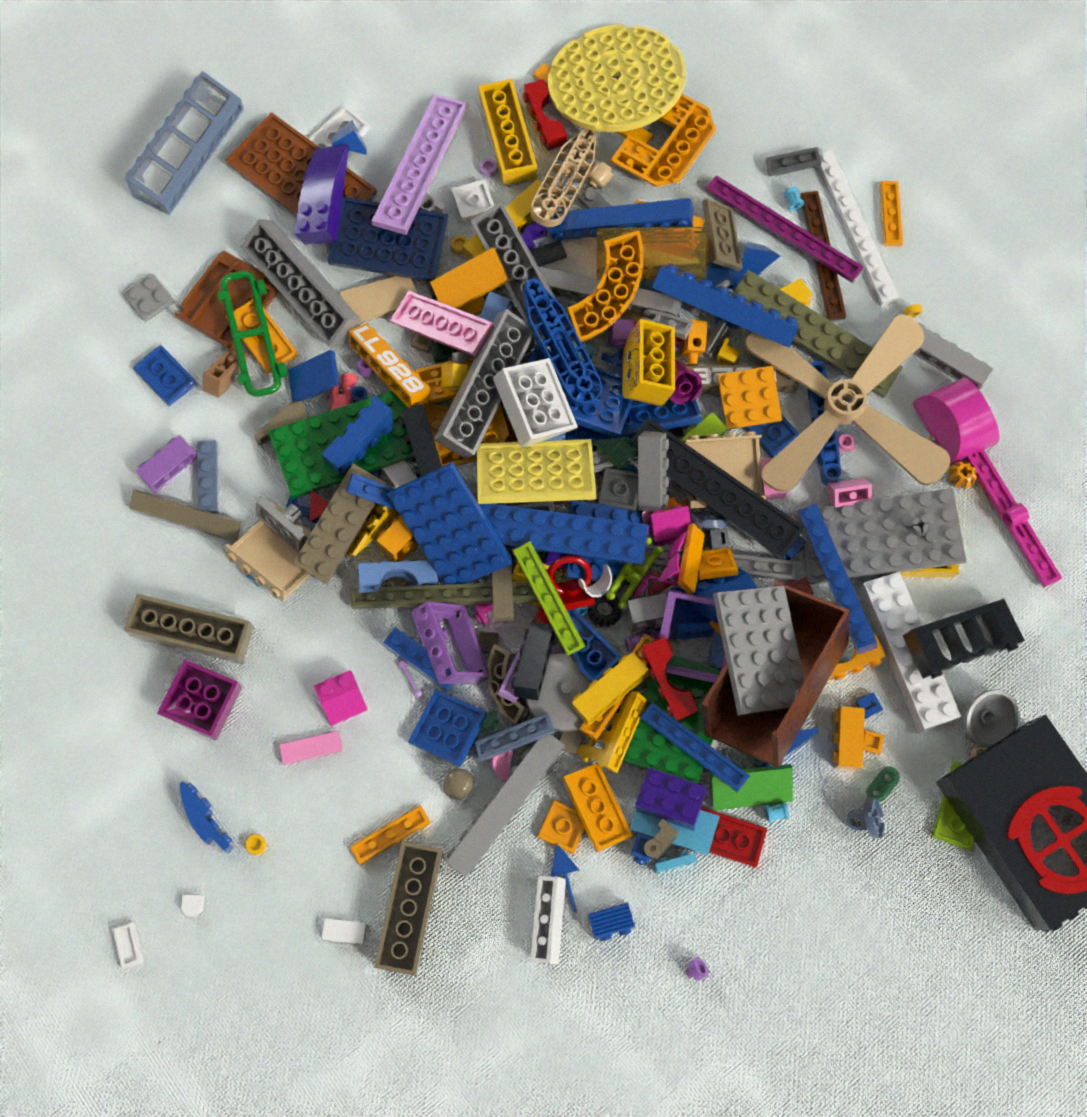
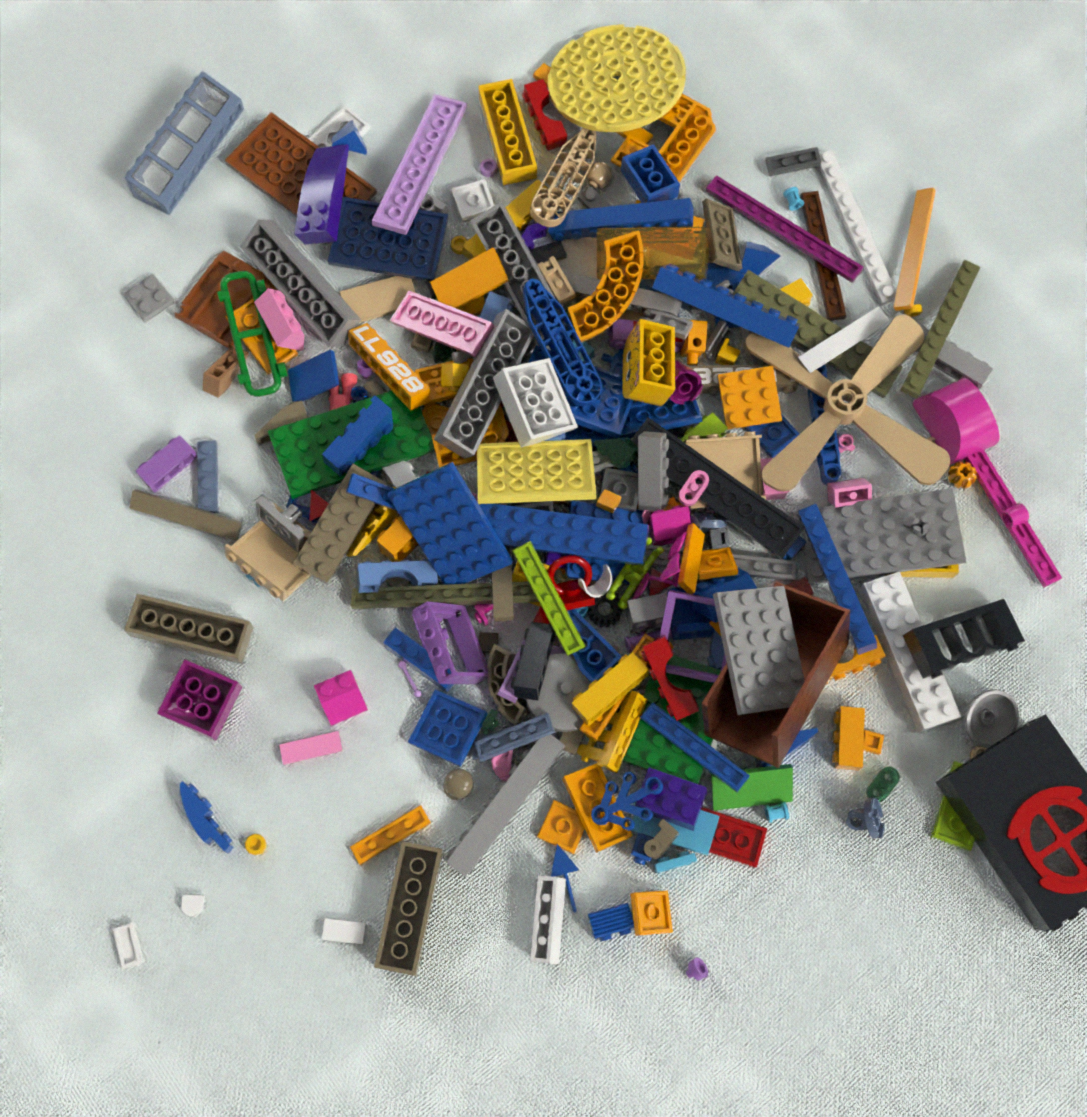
blue tile [132,345,197,407] -> none
black brick [400,404,442,478] -> none
blue tile [855,692,883,719] -> none
light orange tile [880,181,903,246] -> none
none -> bright pink slope [254,288,304,351]
none -> dark tan tile [363,381,388,396]
none -> tan plate [537,256,576,304]
none -> blue plant [591,772,663,831]
none -> light orange tile [596,489,622,513]
none -> blue brick [621,144,680,203]
none -> light orange plate [630,890,673,936]
none -> bright pink plate [679,470,709,506]
none -> white sticker [798,306,891,373]
none -> light orange tile [893,187,936,311]
none -> olive plate [900,259,981,399]

